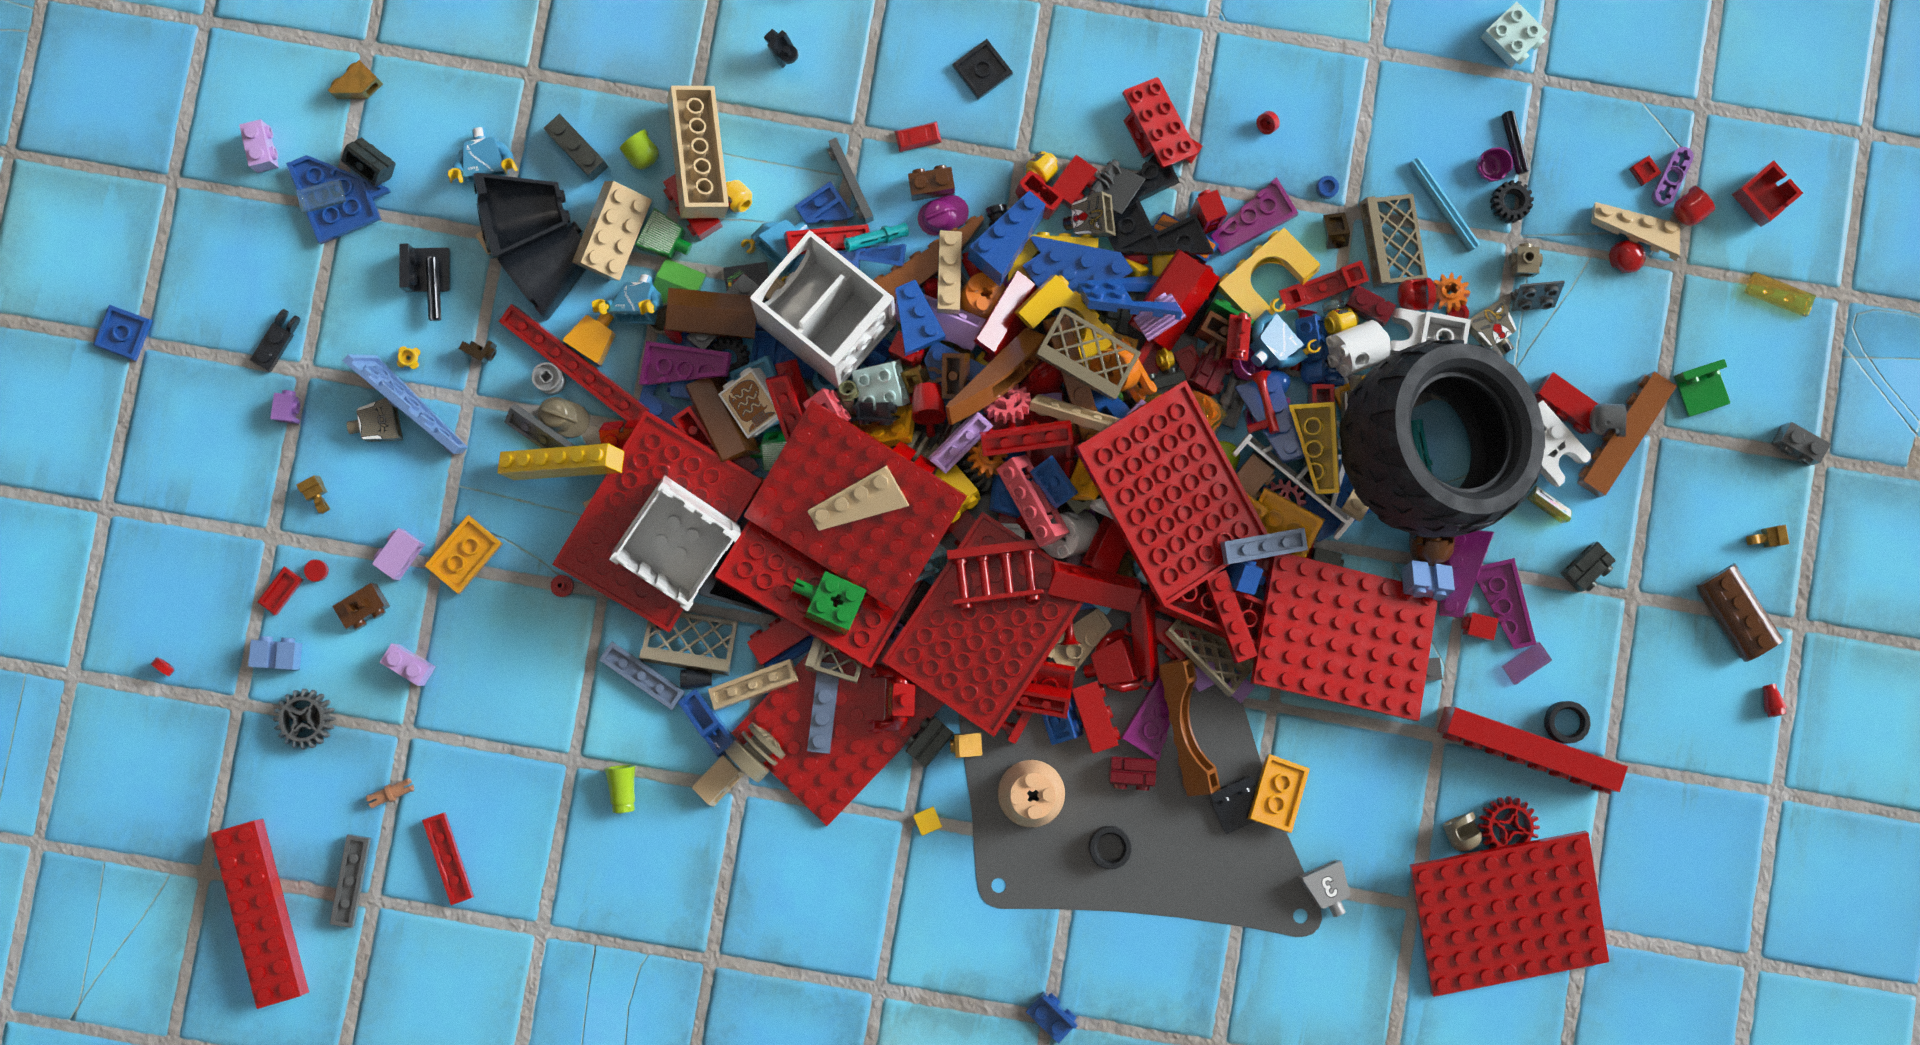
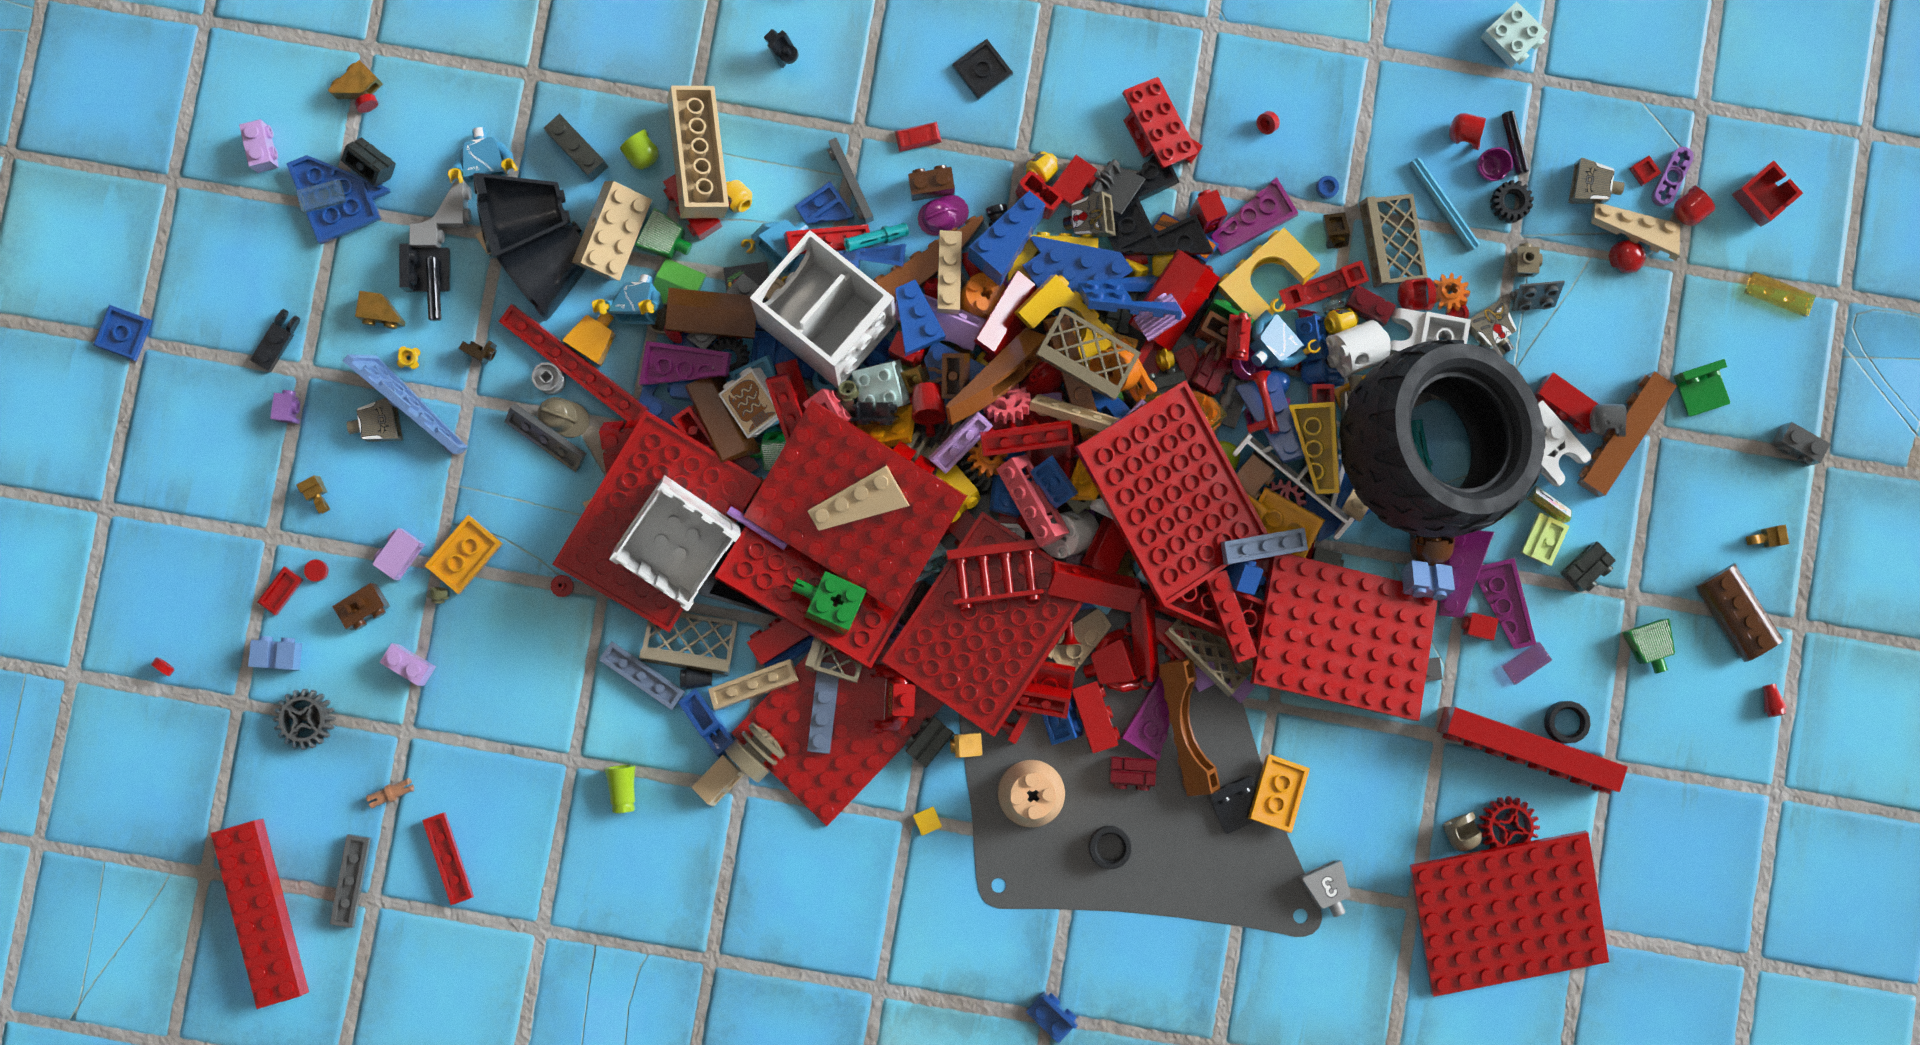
yellow brick [497,443,624,480] -> none
none -> tile [354,94,378,113]
none -> pearl gold slope [355,291,405,329]
none -> light grey arch [409,180,472,248]
none -> olive plate [427,587,449,604]
none -> medium lavender bar [727,506,788,550]
none -> red helmet [1449,113,1486,151]
none -> yellowish green plate [1520,512,1569,566]
none -> dark tan torso [1568,158,1624,204]
none -> torso [1622,618,1675,674]

